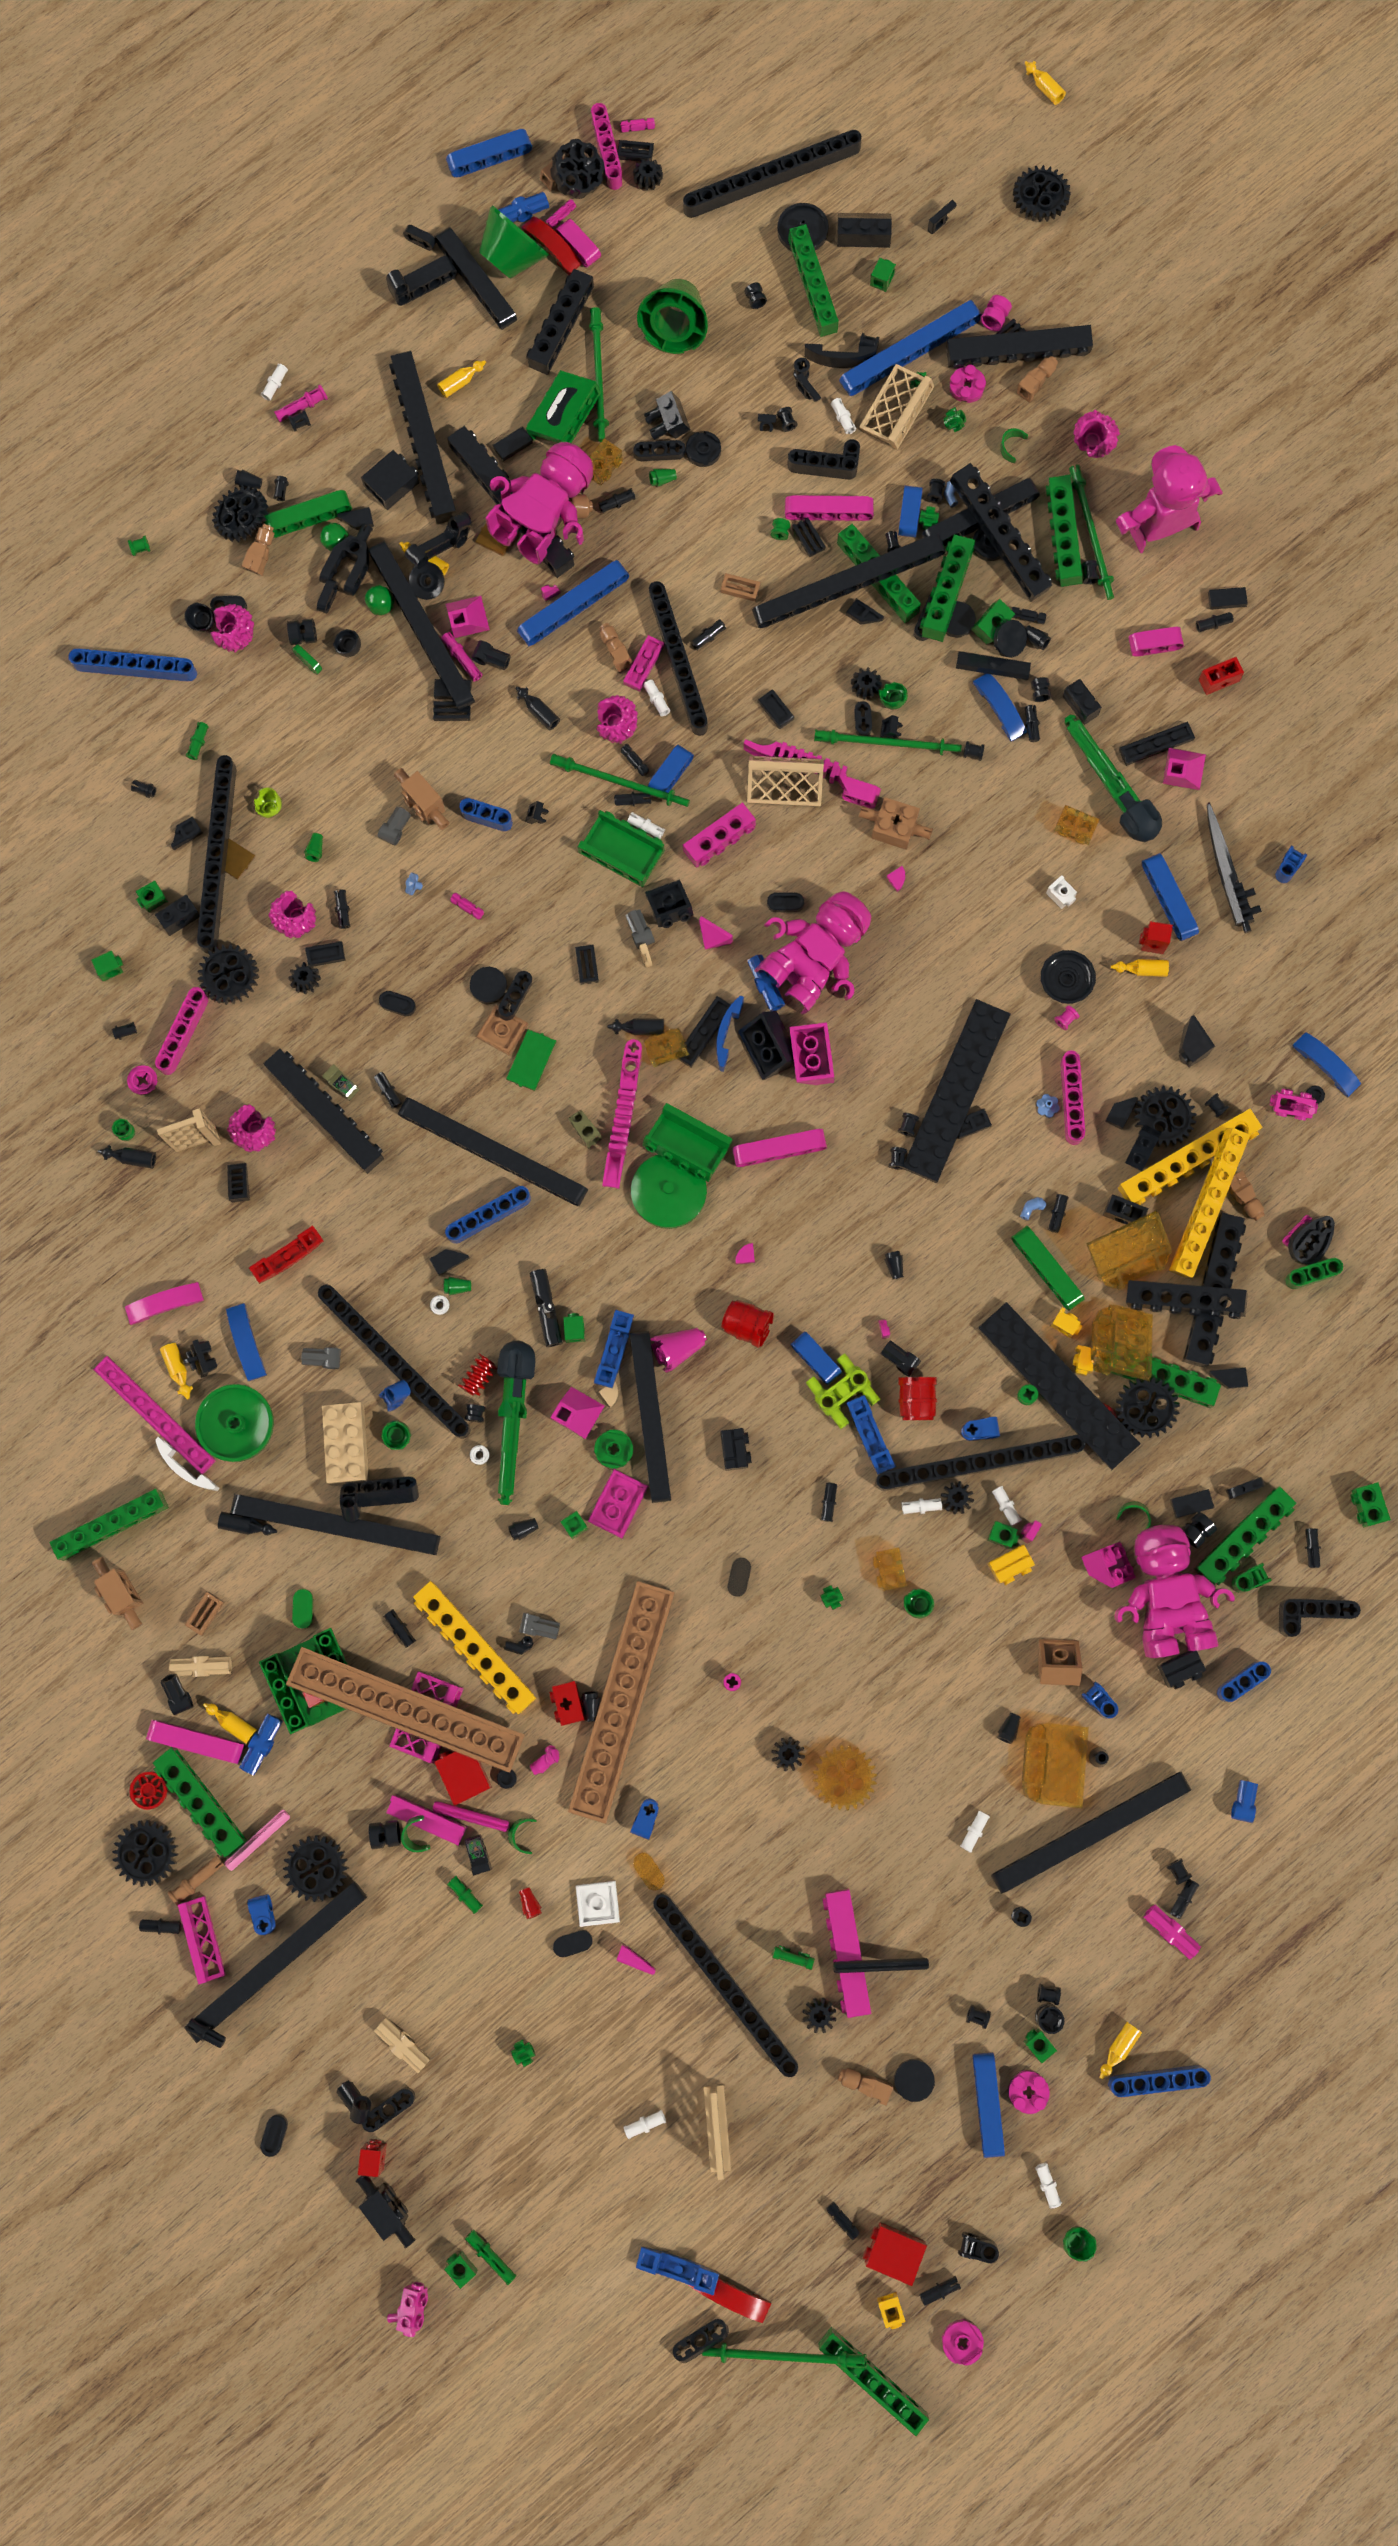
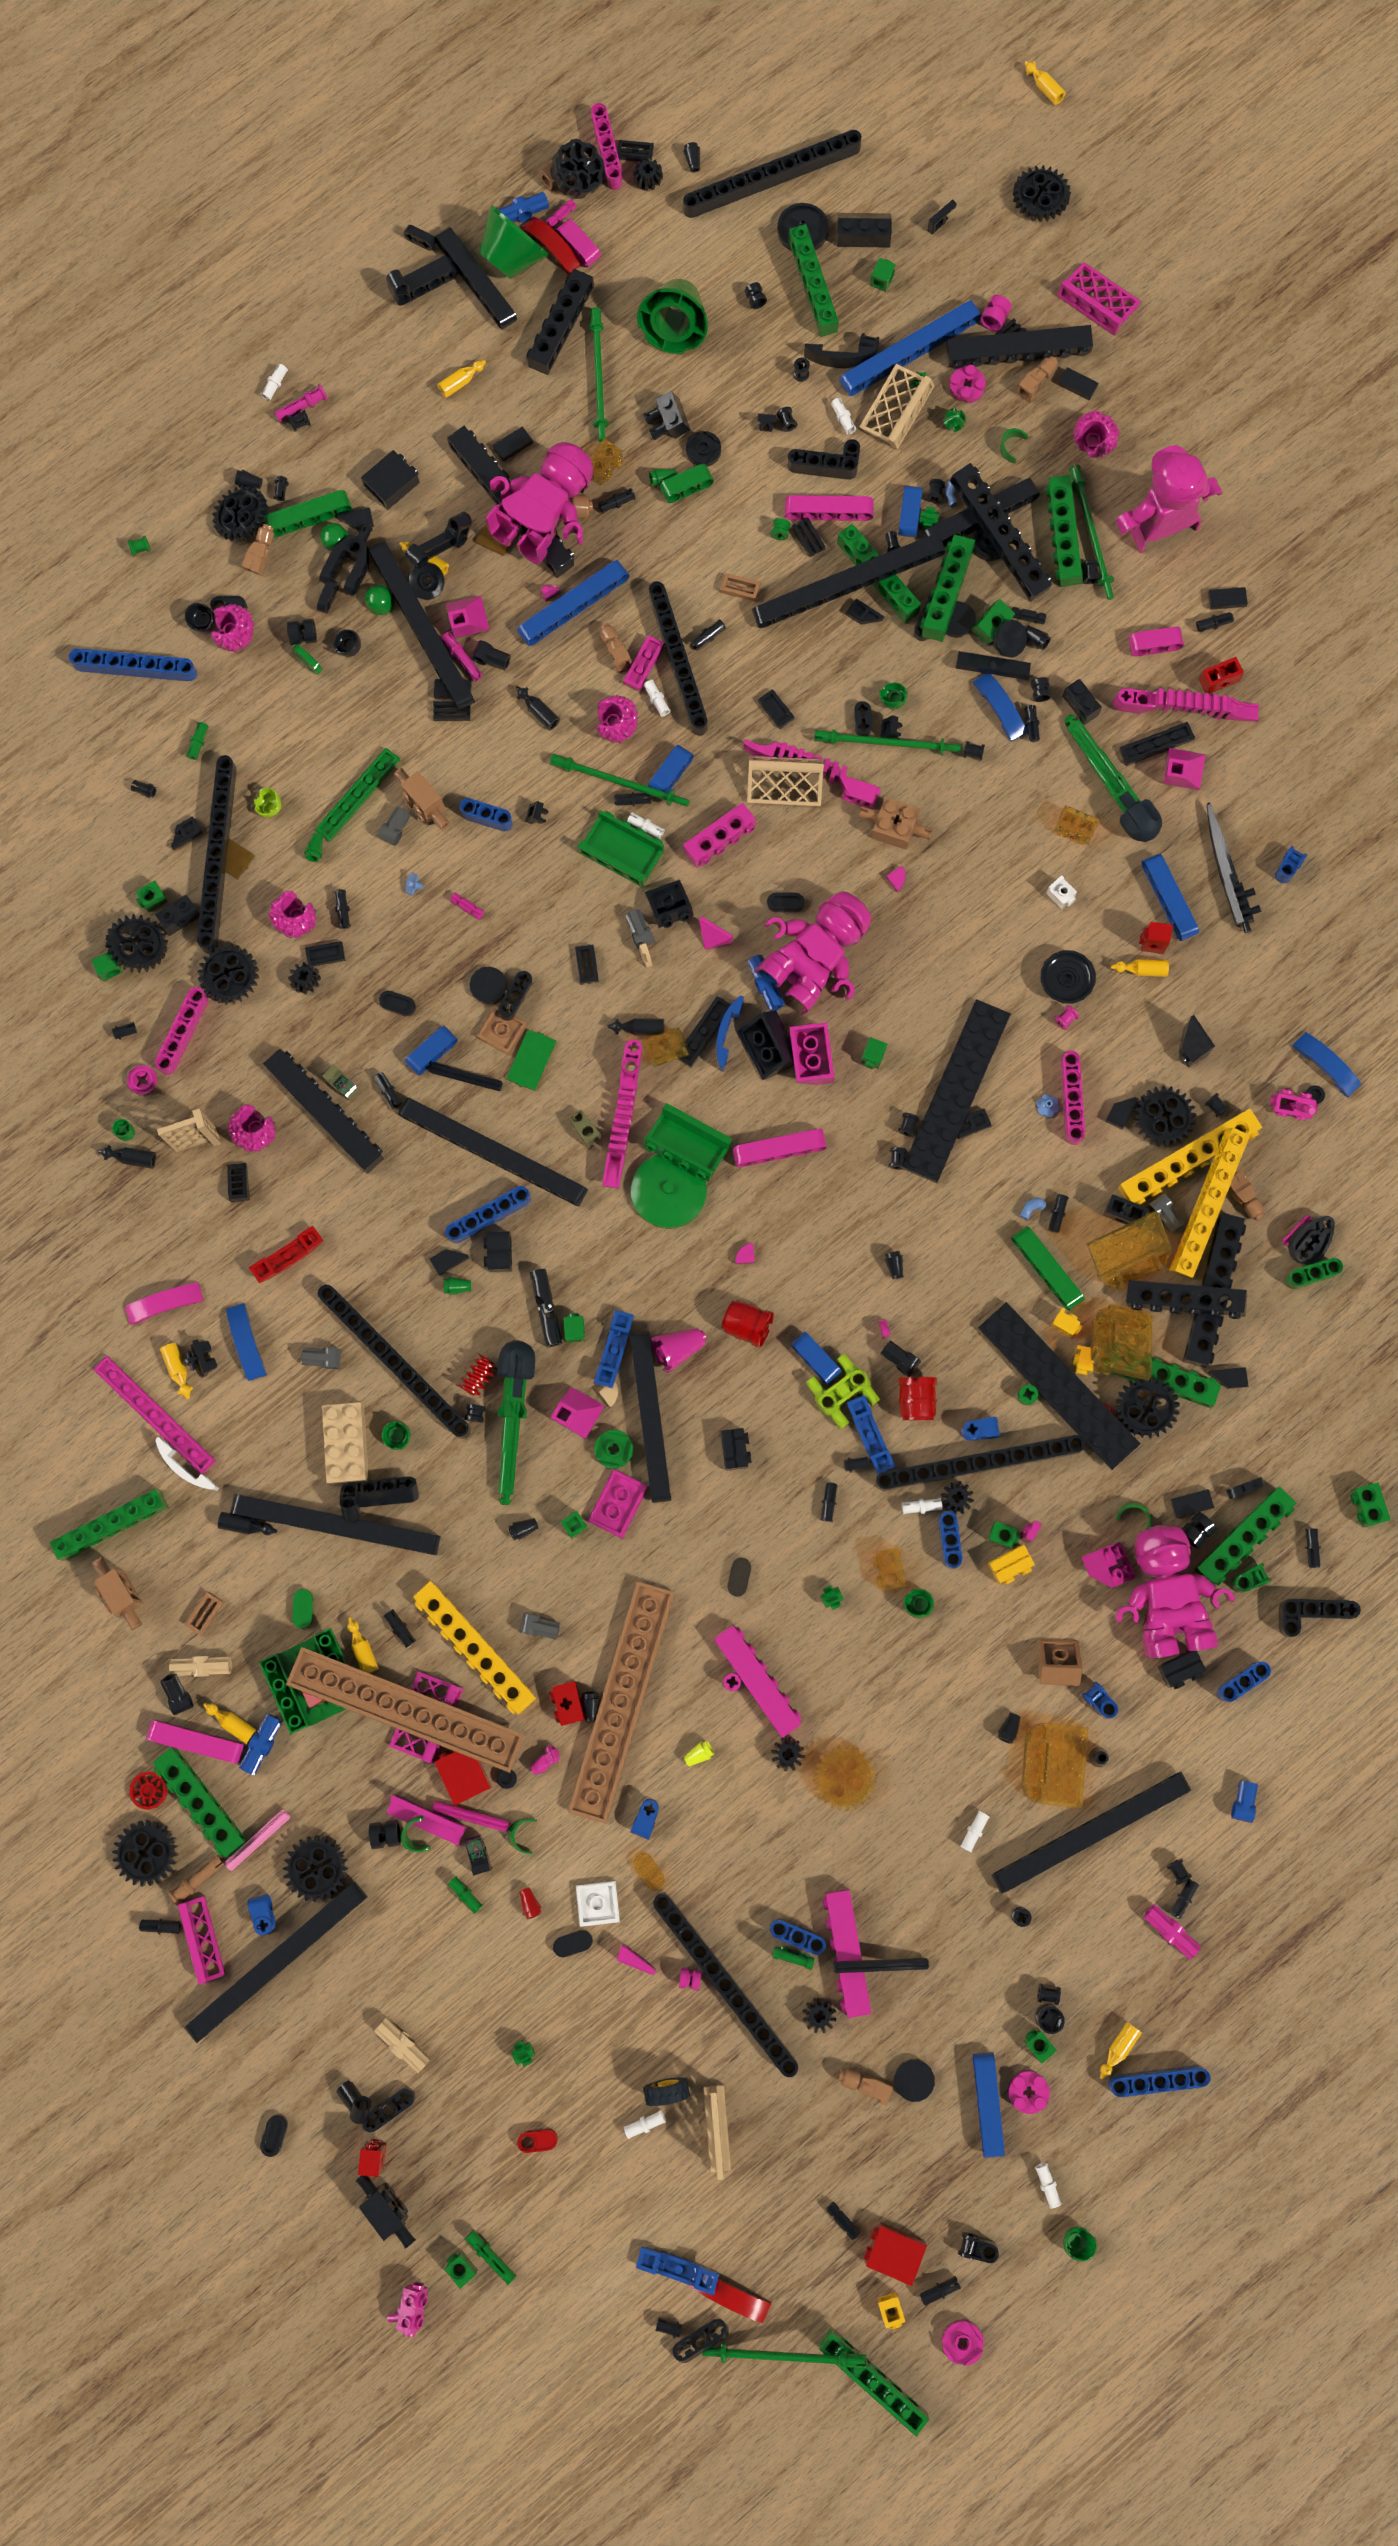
black axle [186,2018,226,2048] -> none
green dish [195,1384,274,1462] -> none
blue piece [379,1380,410,1412] -> none
black brick [389,351,457,524] -> none
white plate [430,1295,450,1315] -> none
blue beam [446,129,532,177] -> none
white plate [470,1445,489,1465] -> none
black arm [504,1636,533,1655] -> none
green panel [526,370,601,443] -> none
dark pink axle [621,118,655,132] -> none
black axle [621,744,649,776] -> none
black beam [633,440,686,462] -> none
black tile [796,373,821,402] -> none
black gear [851,667,882,700] -> none
black bush [966,2004,991,2029] -> none
white pin [992,1486,1022,1526] -> none
black brick [1125,1124,1162,1171] -> none
none -> black gear [105,914,168,973]
none -> green tile [315,748,401,843]
none -> yellow wheel [347,1617,379,1674]
none -> blue beam [405,1025,458,1076]
none -> black axle [430,1063,503,1091]
none -> black brick [483,1231,512,1273]
none -> red piece [517,2129,558,2153]
none -> black wheel [643,2077,690,2106]
none -> black pin [655,2317,683,2339]
none -> green beam [659,464,714,503]
none -> dark pink wheel [679,1967,702,1991]
none -> black cone [683,142,700,173]
none -> neon yellow cone [684,1741,714,1767]
none -> dark pink brick [714,1626,802,1738]
none -> blue beam [770,1918,826,1955]
none -> black pin [844,1457,869,1473]
none -> green brick [861,1037,888,1069]
none -> blue beam [938,1511,963,1569]
none -> dark pink fence [1057,262,1141,335]
none -> black tile [1058,367,1099,401]
none -> dark pink piece [1112,688,1259,722]
none -> dark grey piece [1147,1193,1185,1234]

